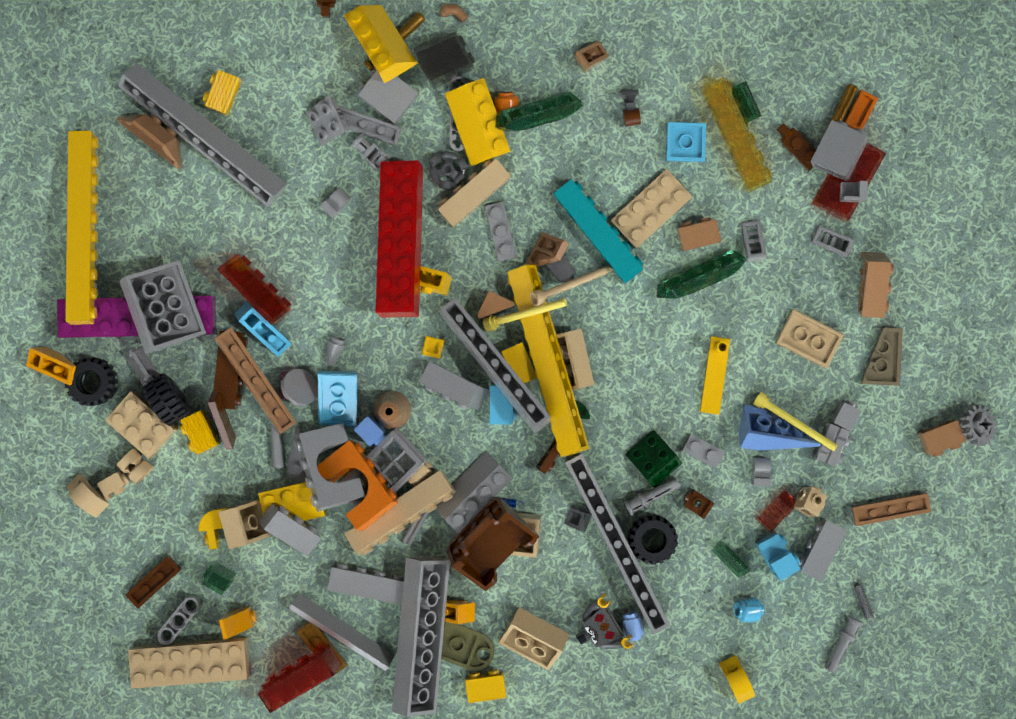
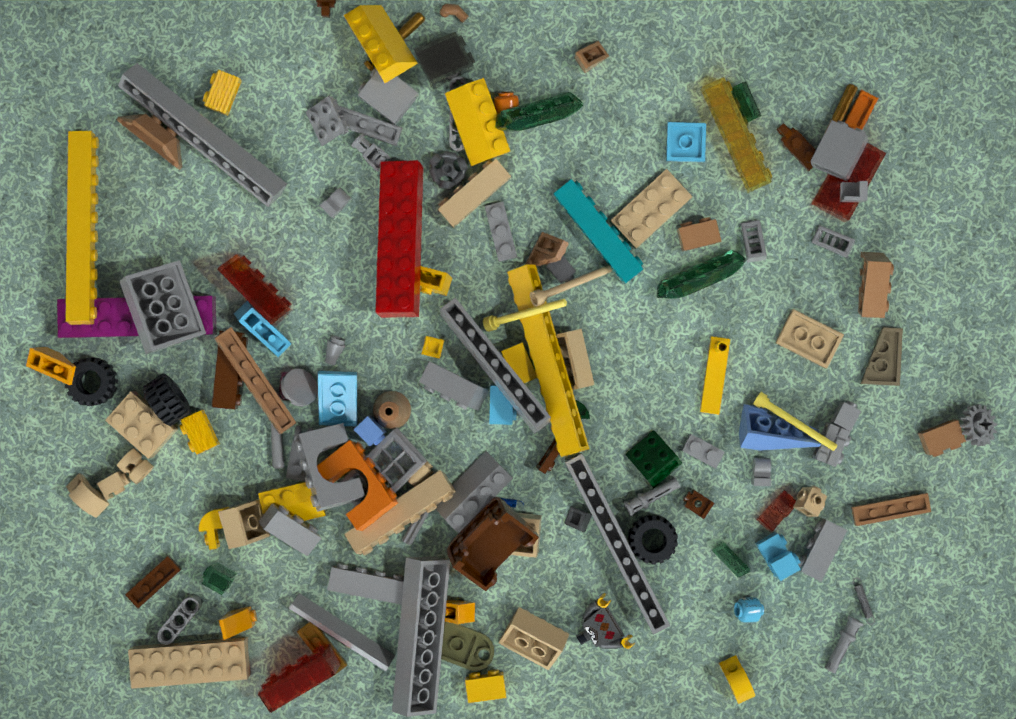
light grey hinge [126,347,159,386] -> none
tile [208,391,236,450] -> none
medium nougat slope [477,291,515,319] -> none
leg [620,89,641,127] -> none
light blue brick [622,611,644,641] -> none

